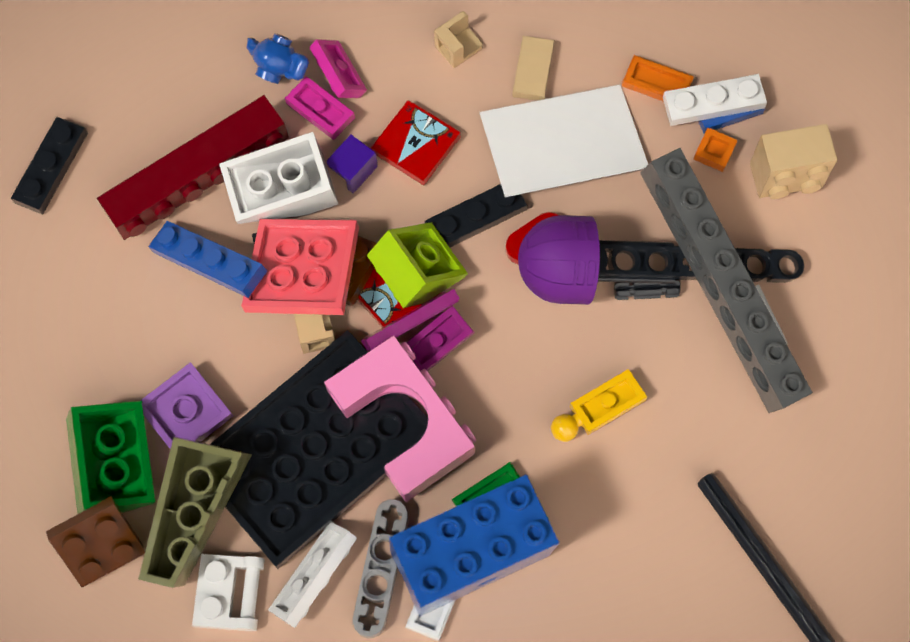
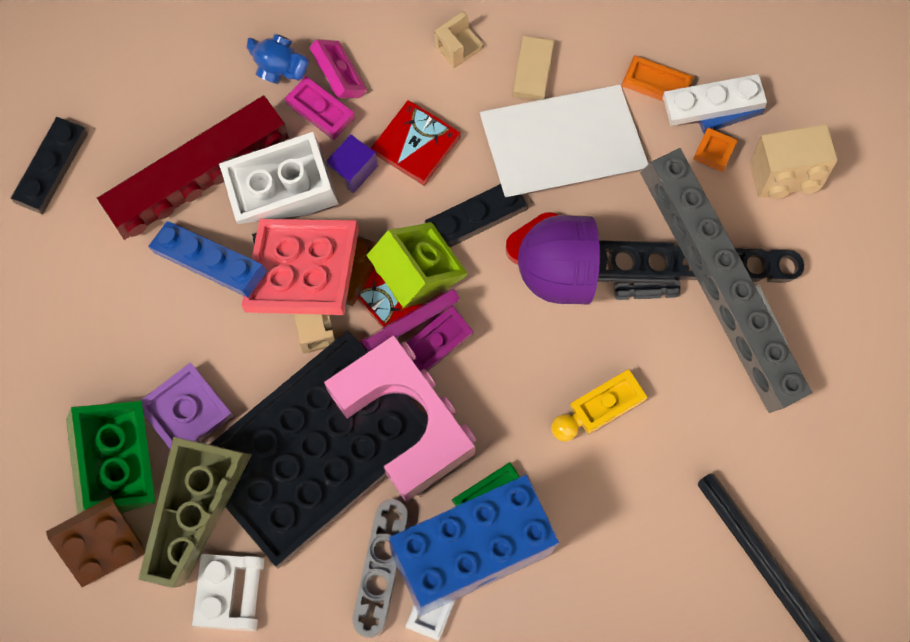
white plate [268,522,357,628] -> none

